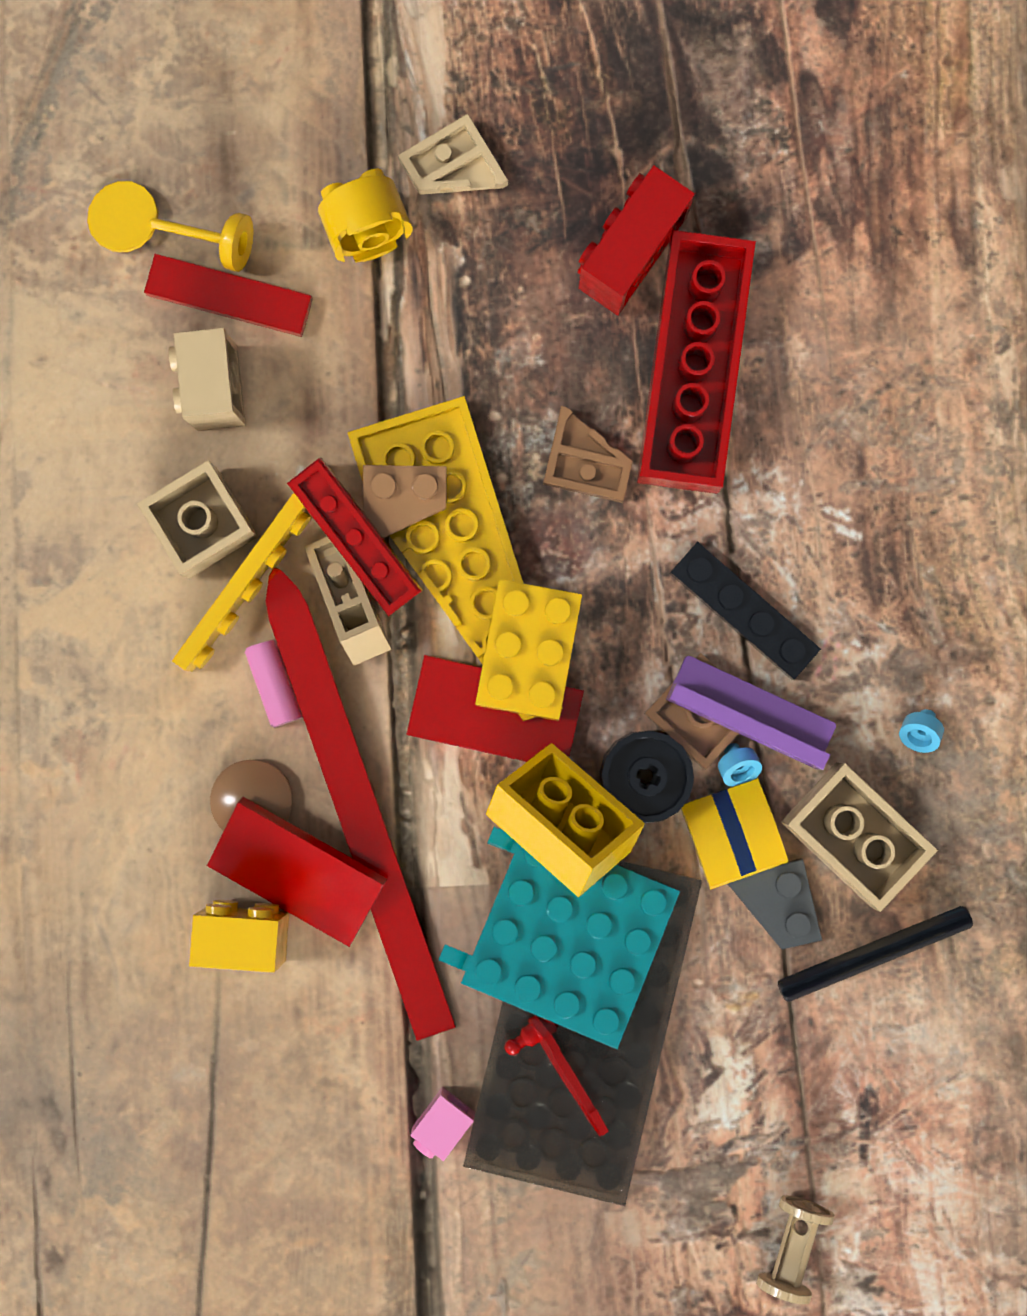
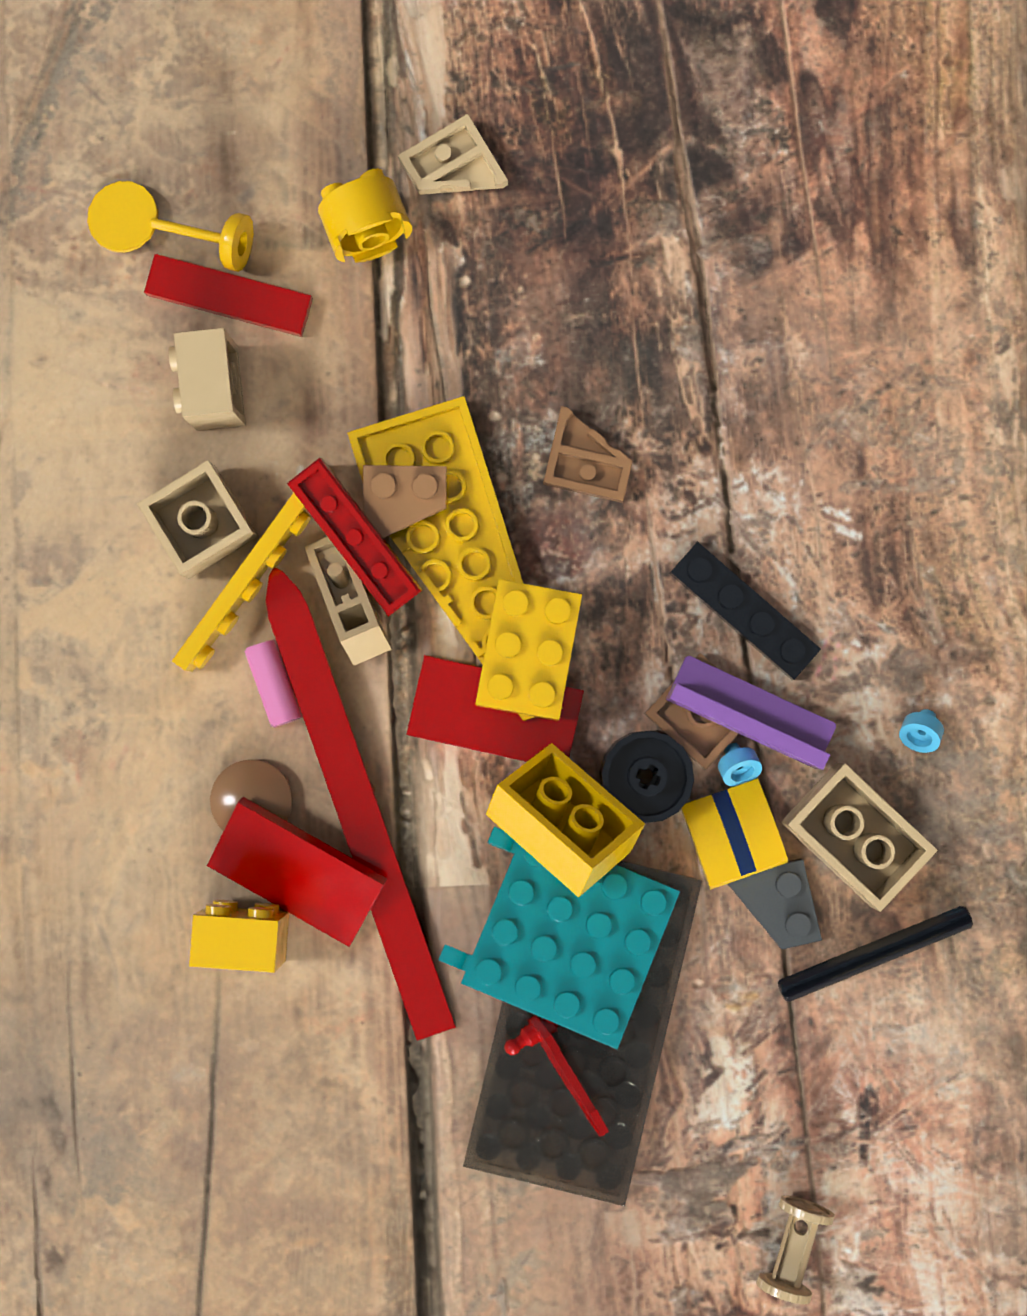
bright pink brick [410,1087,475,1161] -> none
red brick [577,165,695,316] -> none
red brick [637,230,756,494] -> none

